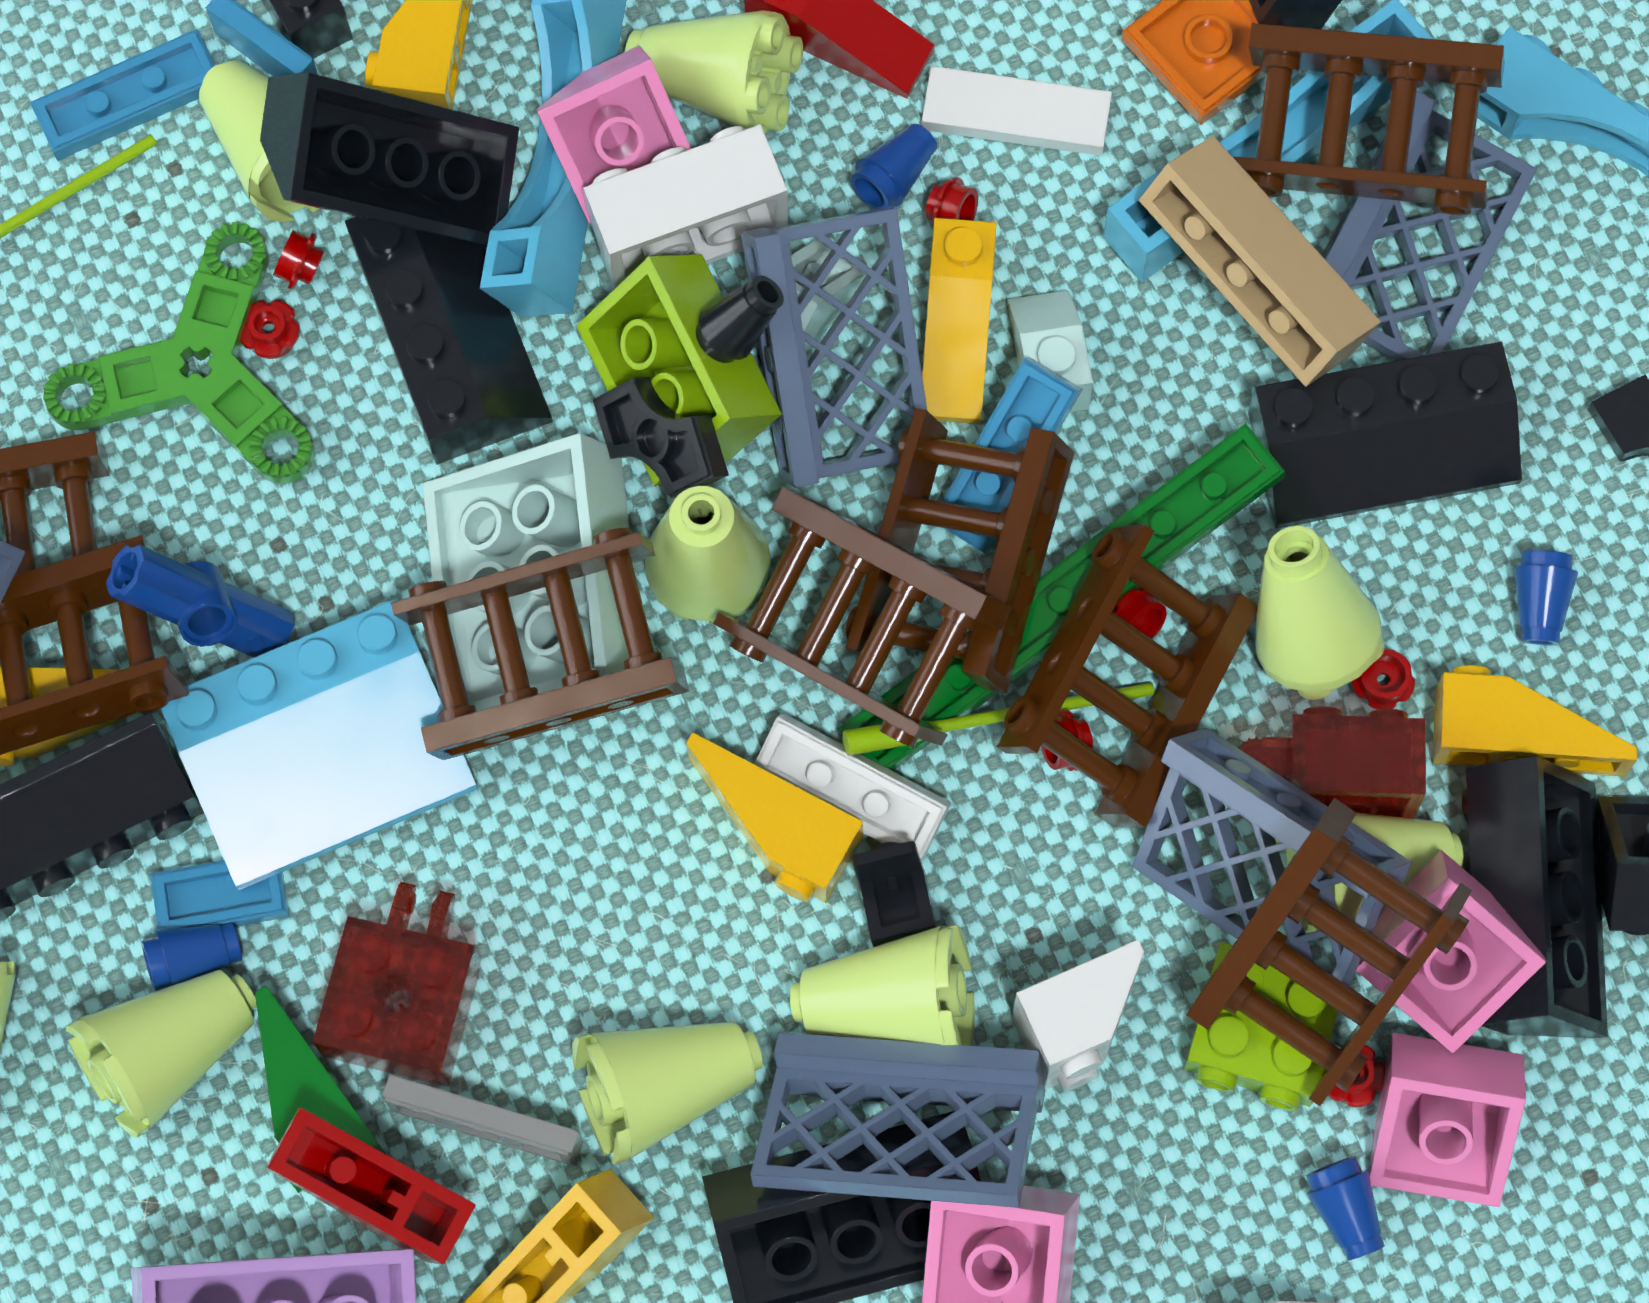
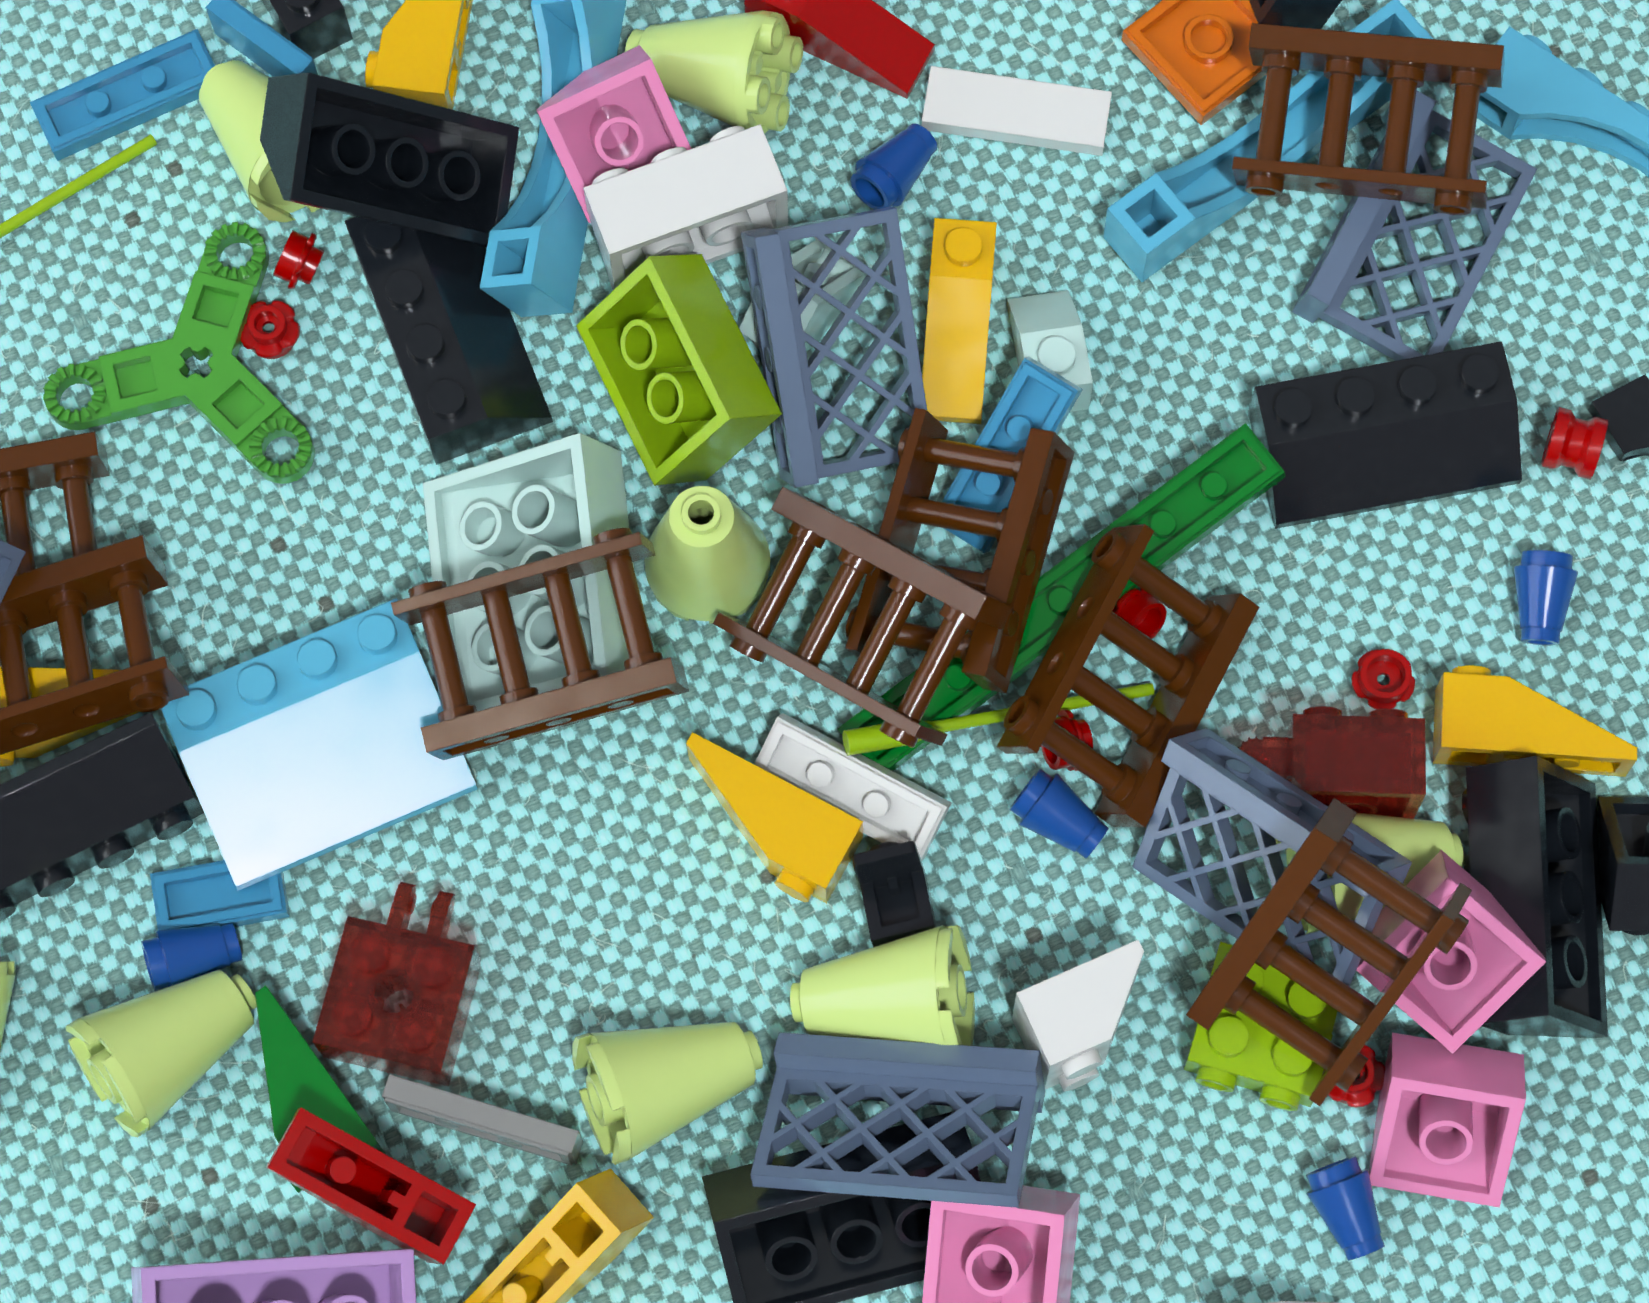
blue piece [106,544,295,657] -> none
black tile [593,377,729,498] -> none
black cone [696,276,784,363] -> none
red plate [926,177,978,228] -> none
tan brick [1139,136,1381,387] -> none
yellowish green cone [1254,526,1385,700] -> none
none -> blue cone [1009,769,1109,859]
none -> red wheel [1541,406,1608,480]

